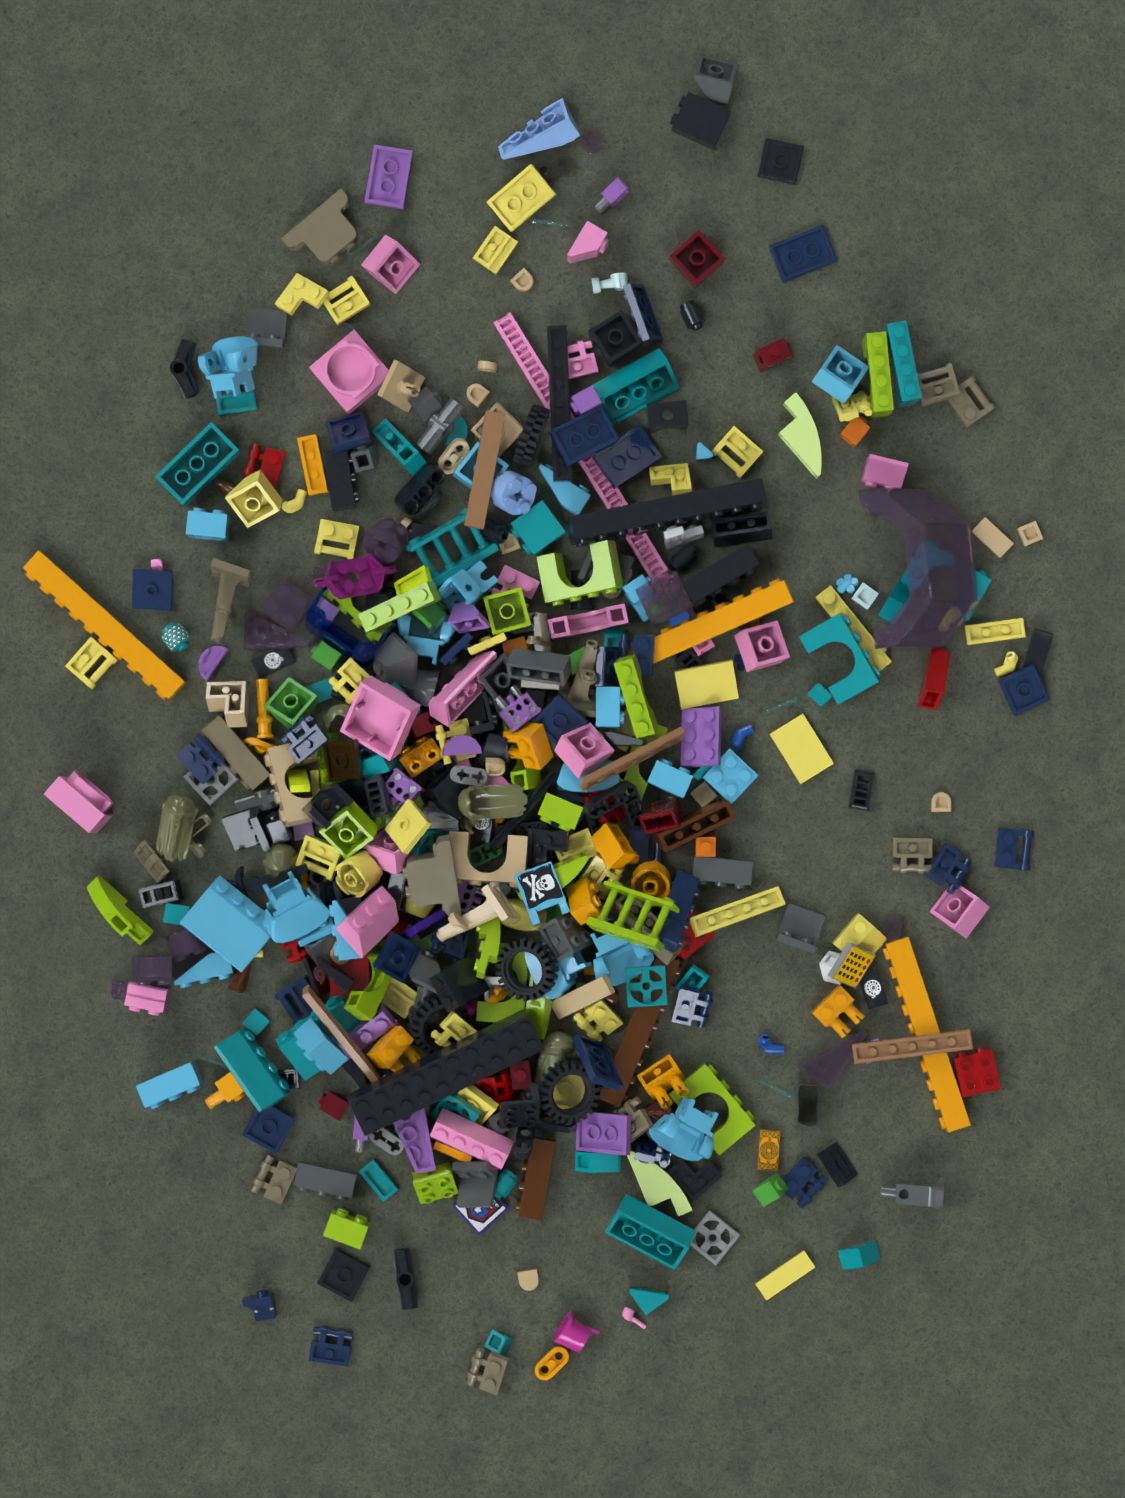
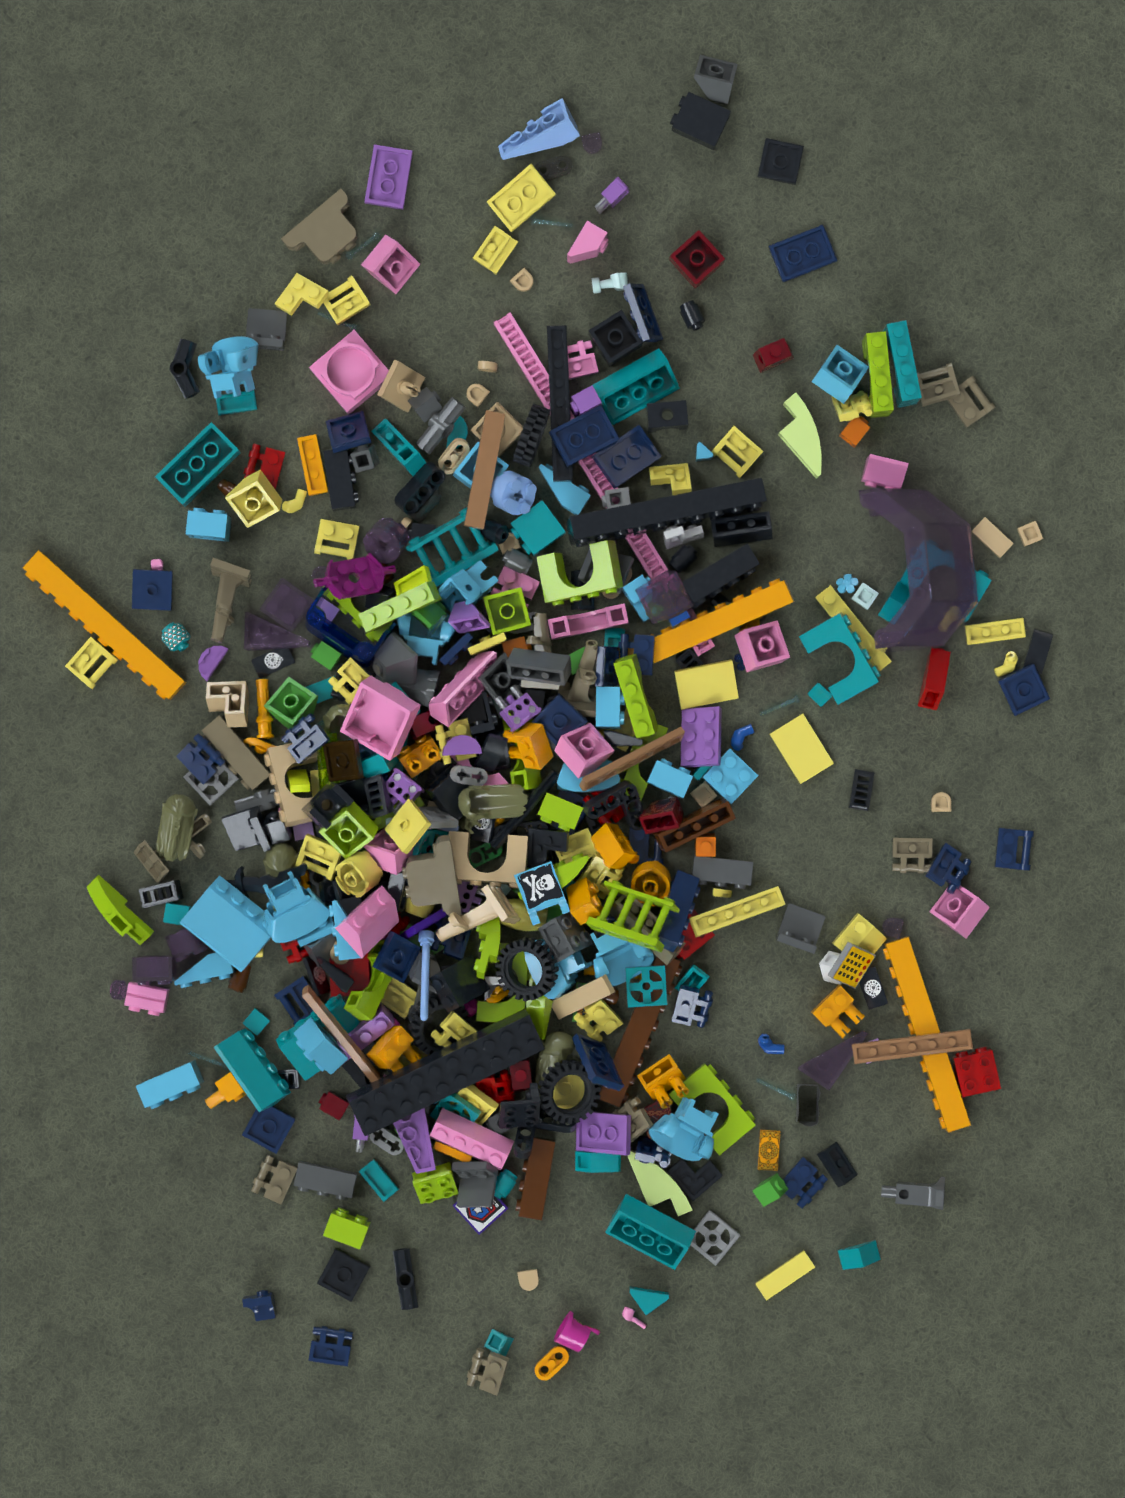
bright pink container [44,770,114,833] -> none
tan tile [485,757,505,776] -> none
none -> light blue piece [418,930,434,1021]
none -> dark grey brick [502,548,533,574]
none -> light grey brick [601,487,631,509]
none -> light yellow tile [712,888,732,898]

